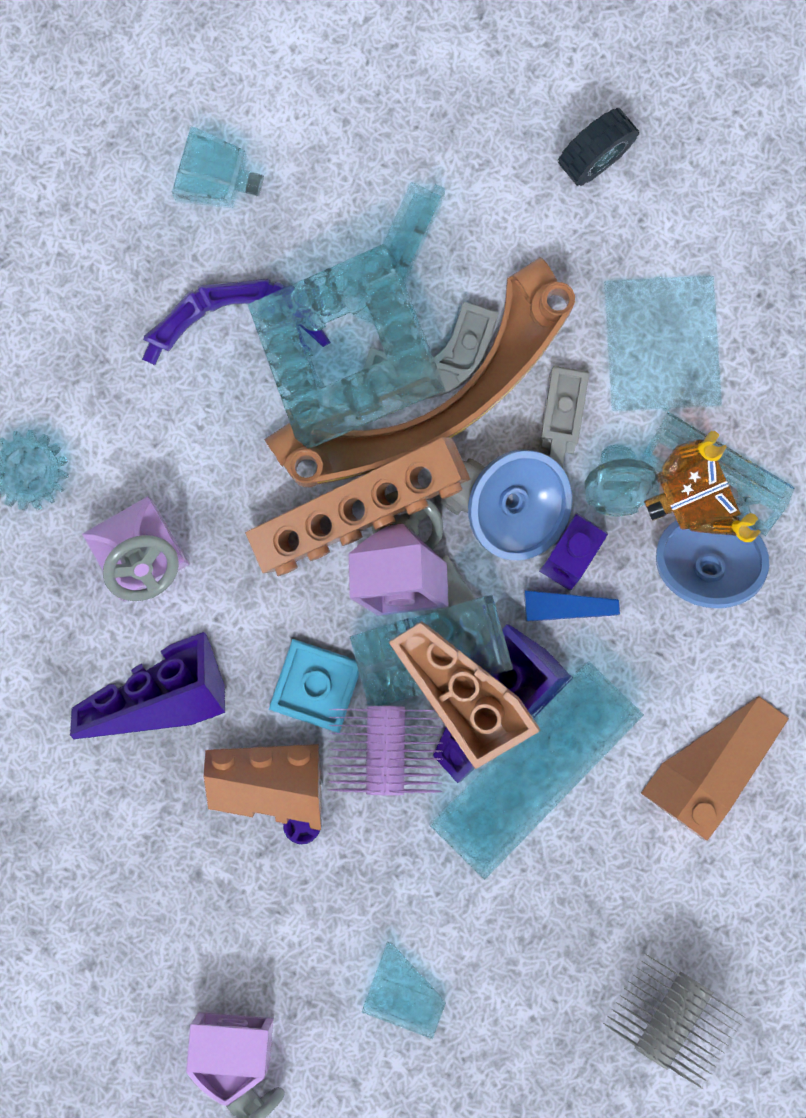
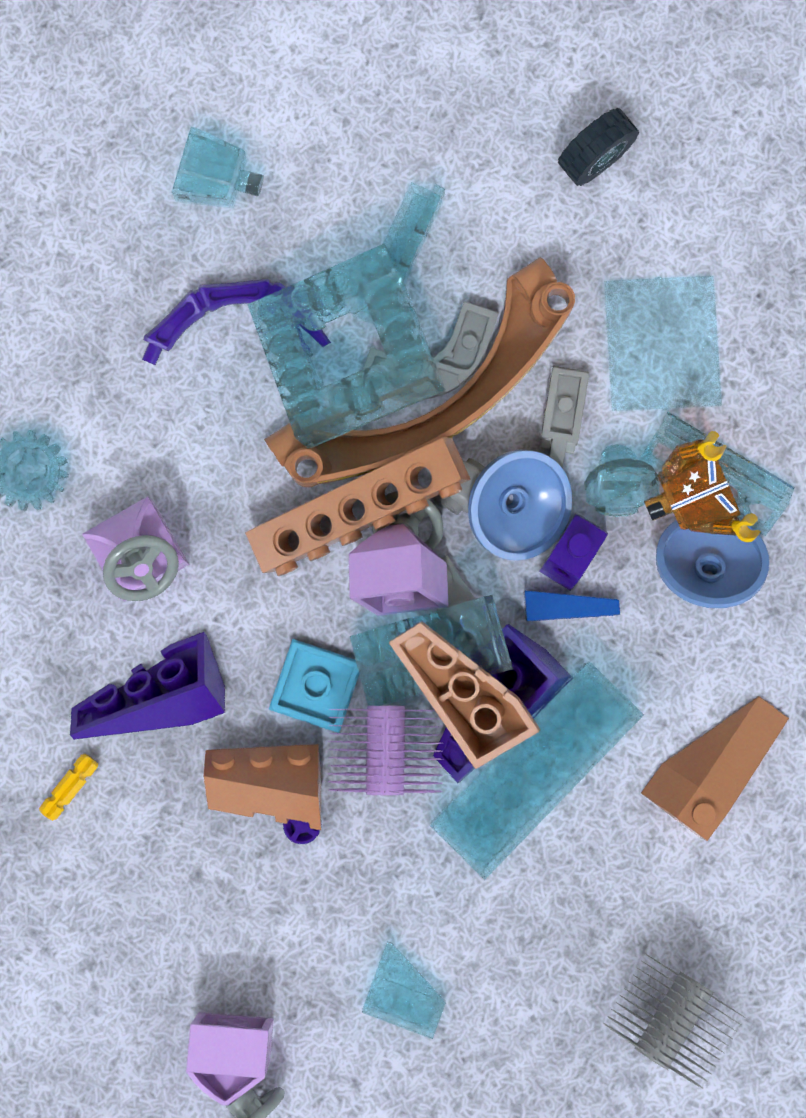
none -> yellow axle [39,754,99,821]

